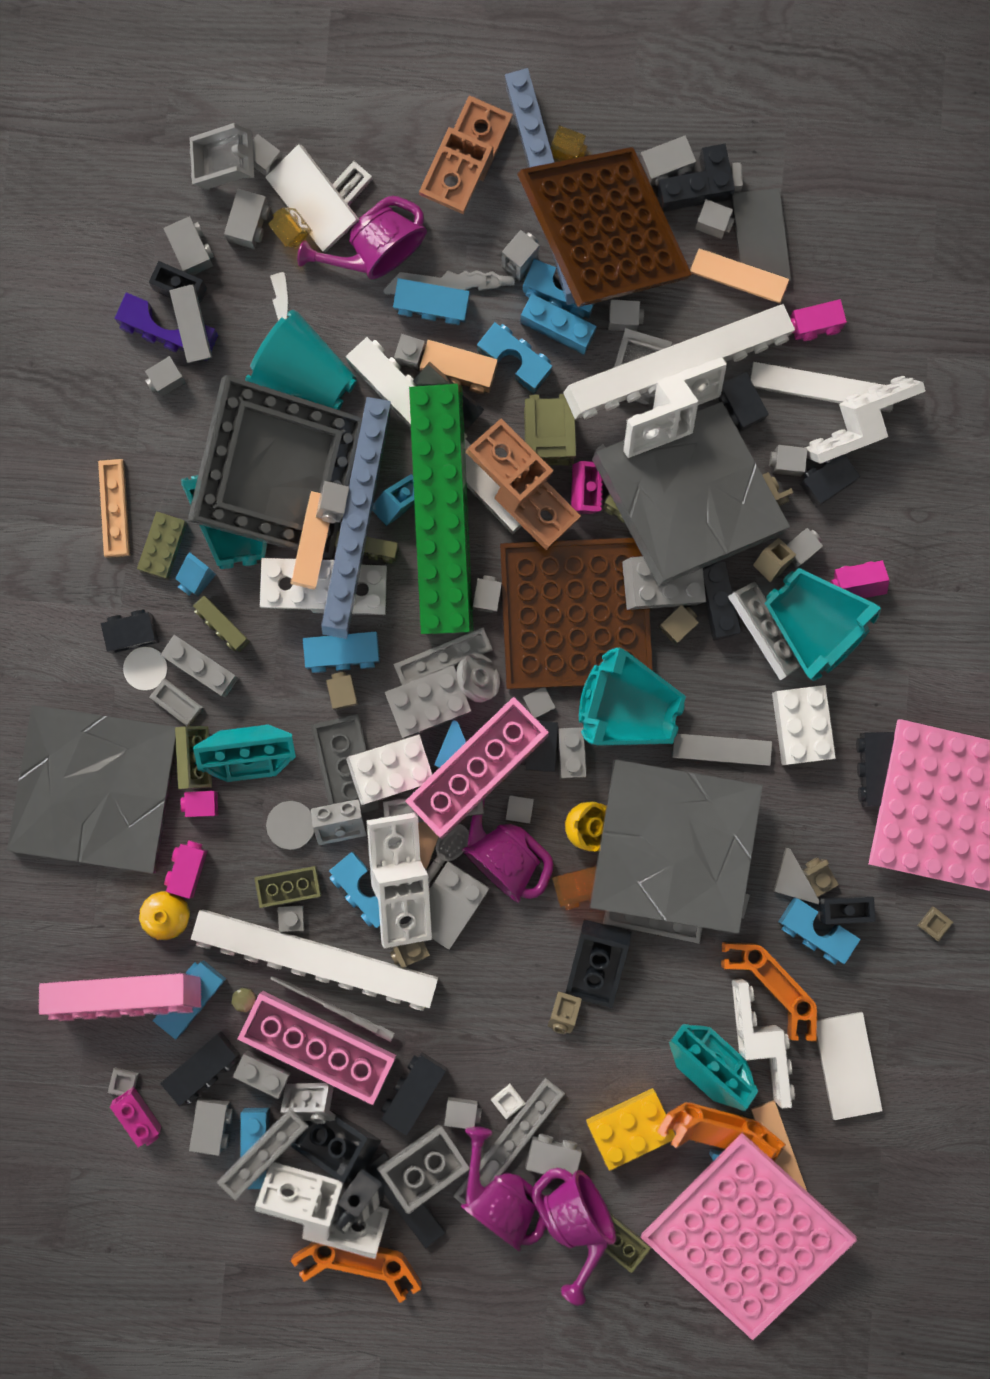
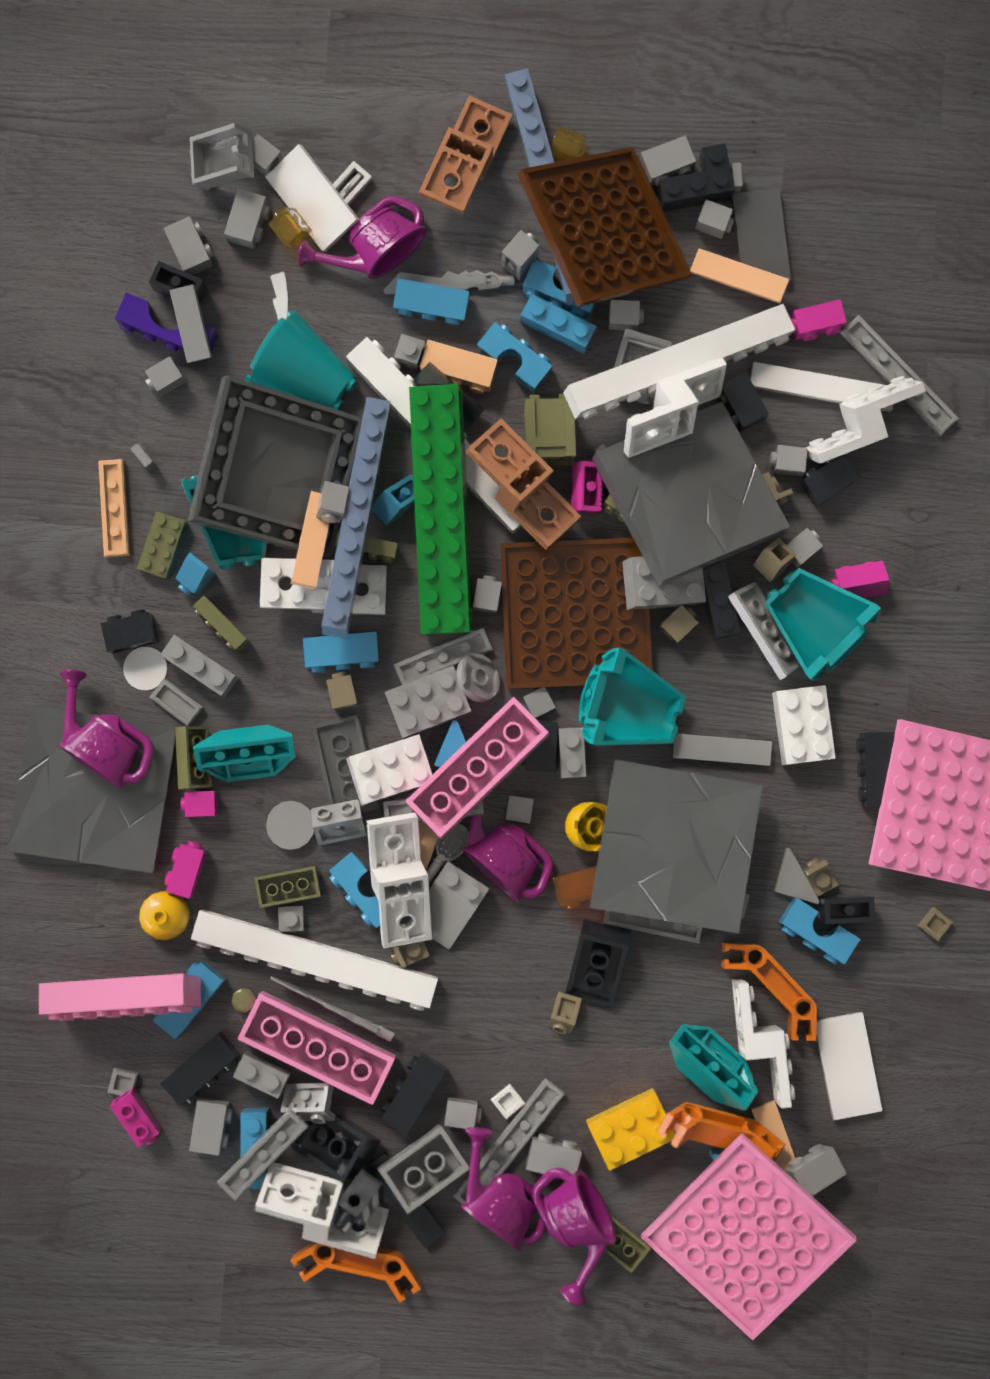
none -> magenta piece [58,669,154,790]
none -> light grey tile [130,444,156,472]
none -> light grey brick [783,1144,846,1196]
none -> light grey tile [840,315,959,436]

